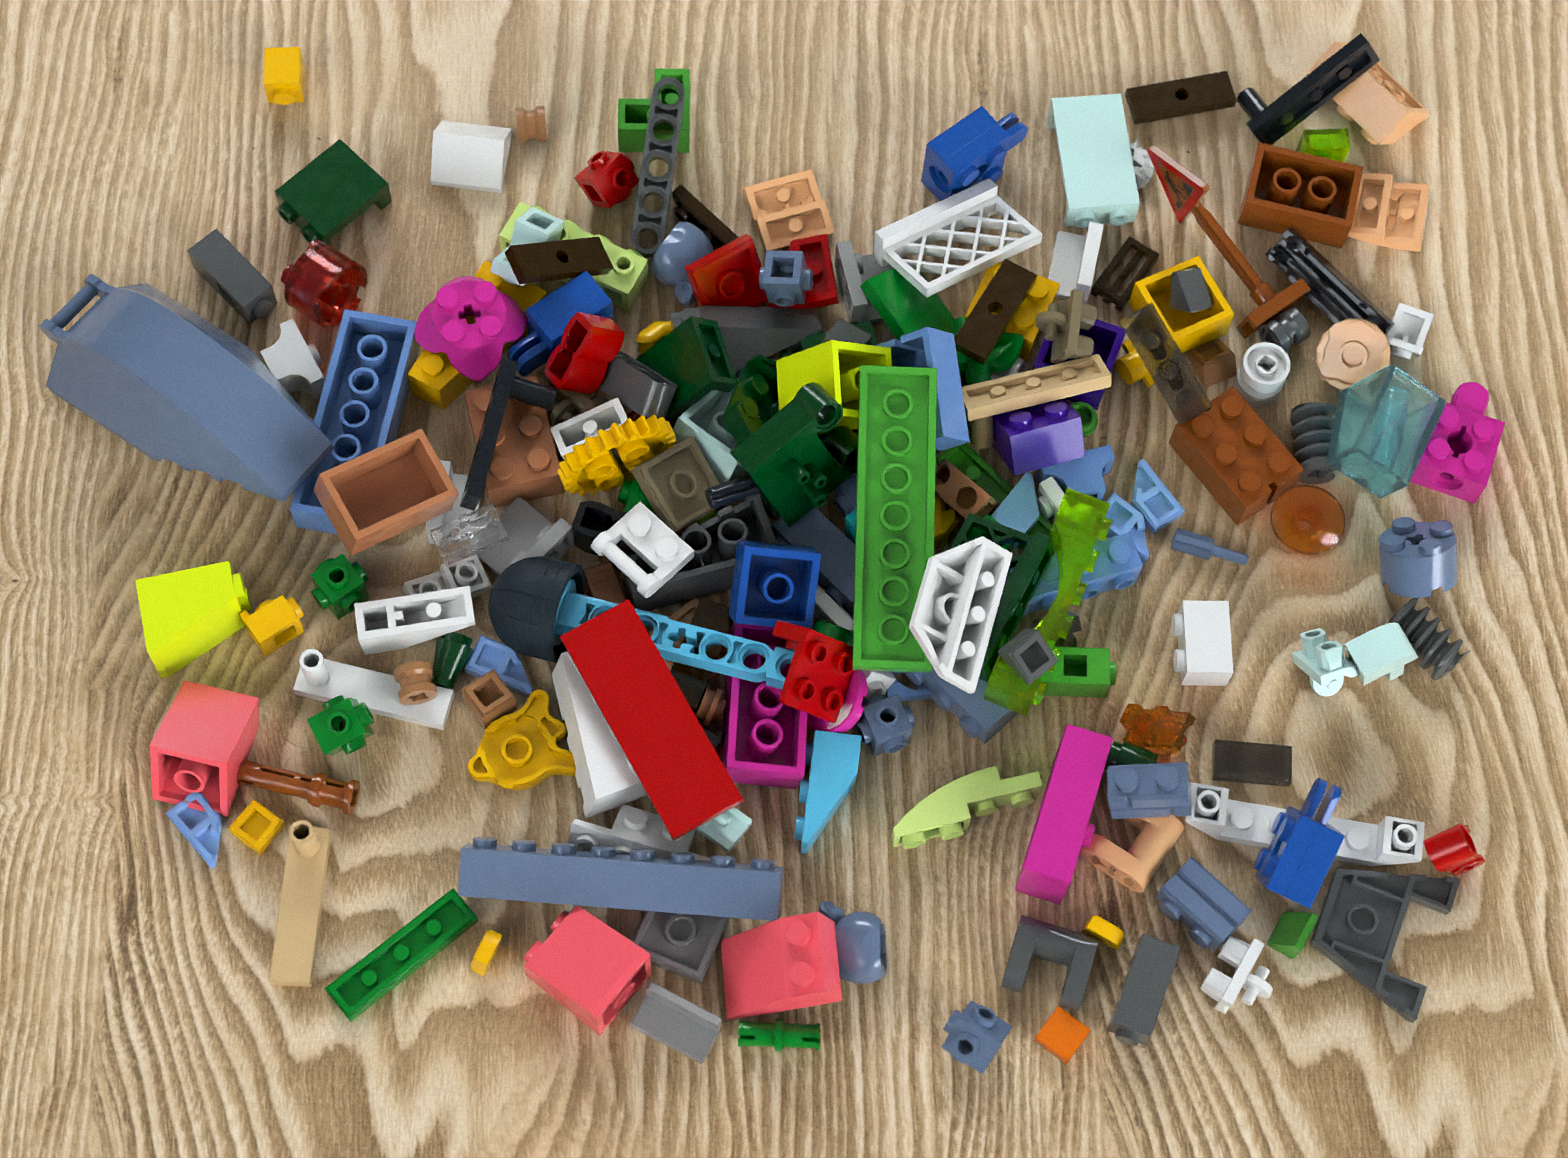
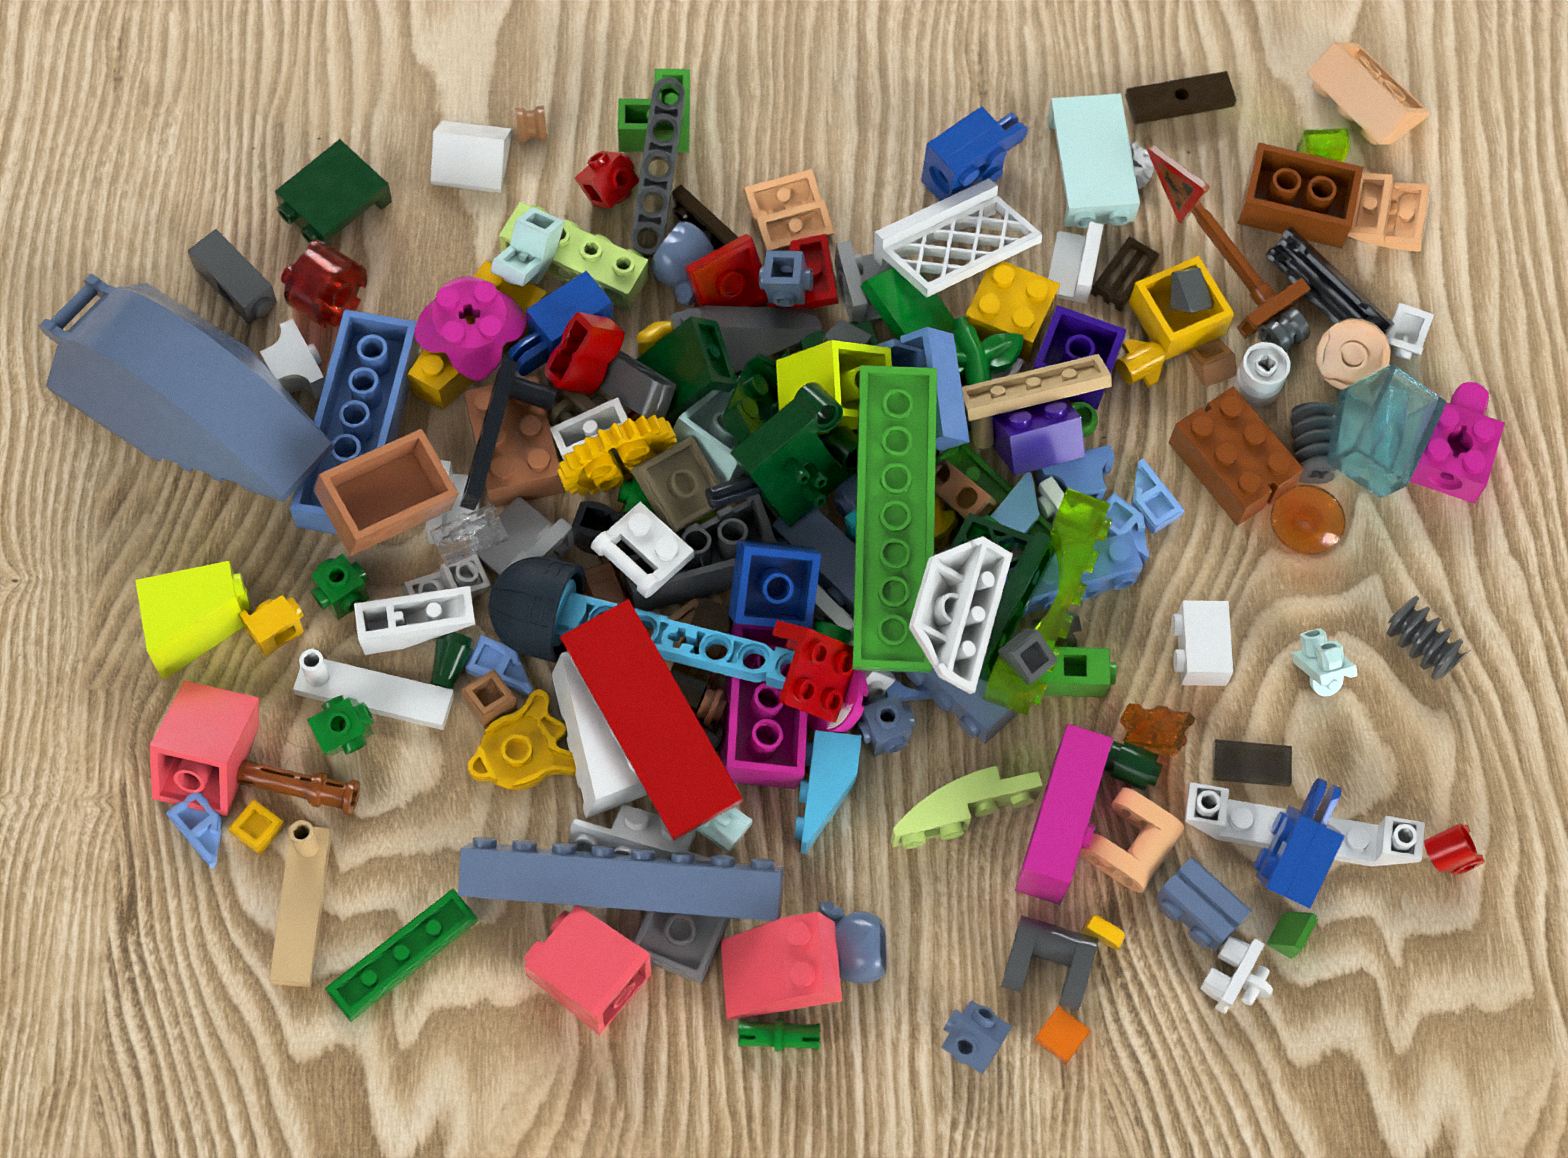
yellow brick [264,47,305,105] -> none
medium nougat wheel [393,661,438,705] -> none
yellow tile [470,929,503,976] -> none
dark brown tile [505,237,614,284] -> none
light grey panel [631,982,722,1065] -> none
dark brown tile [954,258,1038,365] -> none
dark tan hips [1035,289,1098,364] -> none
sand blue brick [1107,762,1192,819] -> none
dark grey brick [1107,933,1181,1046] -> none
clear smoke brick [1119,302,1212,425] -> none
sand blue axle [1171,528,1249,565] -> none
black piece [1237,33,1380,145] -> none
dark grey wing [1310,869,1461,1023] -> none
light aqua brick [1344,622,1418,686] -> none
sand blue brick [1378,517,1458,598] -> none

